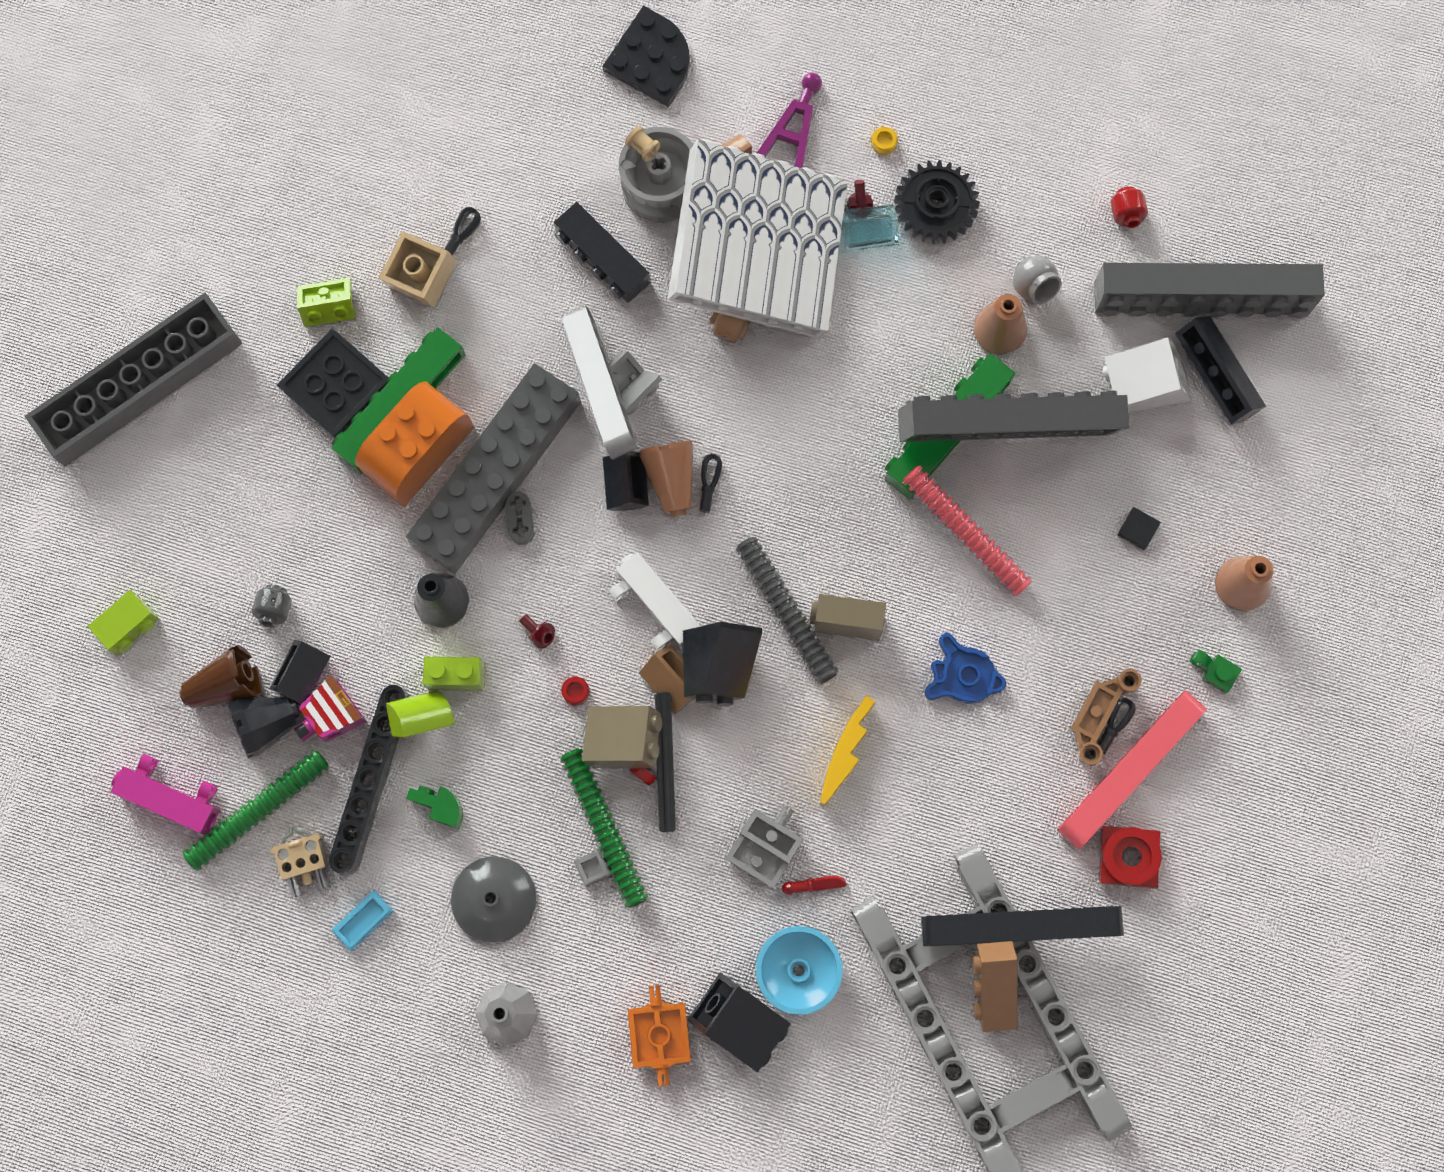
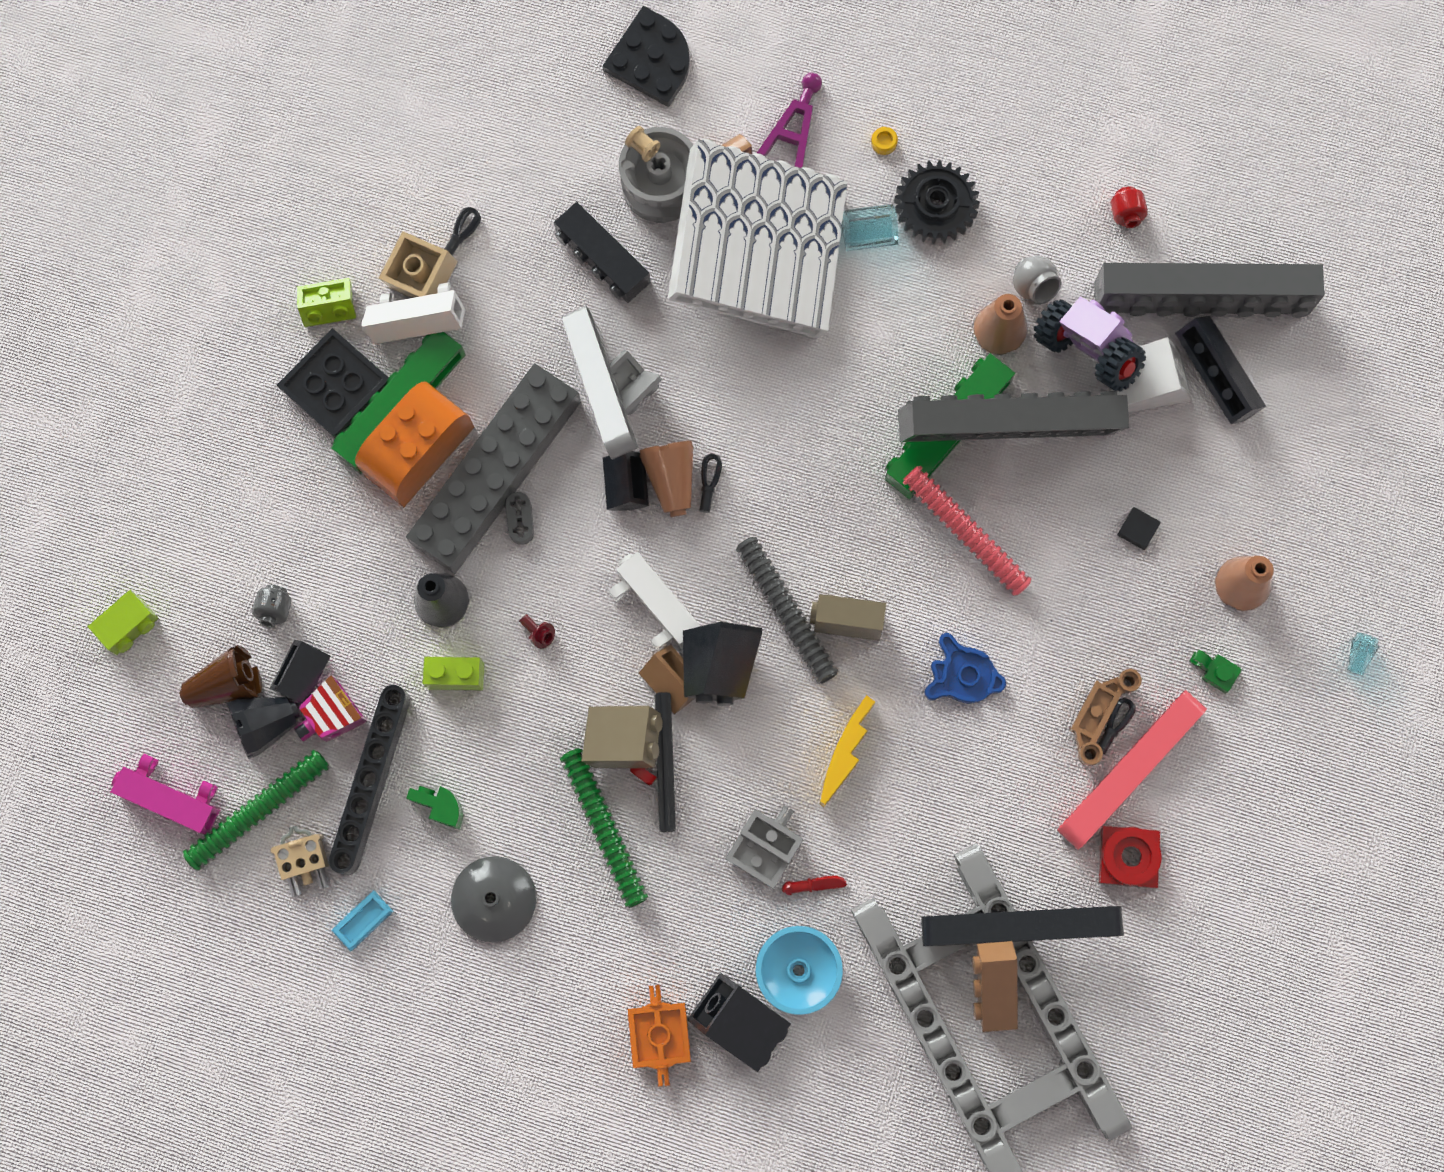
dark grey brick [24,292,243,467] -> none
lime brick [386,691,454,737] -> none
light grey cone [475,982,538,1046] -> none
red tile [561,677,590,706] -> none
light grey tile [574,849,611,887] -> none
medium nougat head [709,312,750,343] -> none
dark red plate [847,180,873,217] -> none
none -> white brick [362,282,465,344]
none -> brick [1034,296,1146,392]
none -> clear light blue cone [1347,632,1379,676]

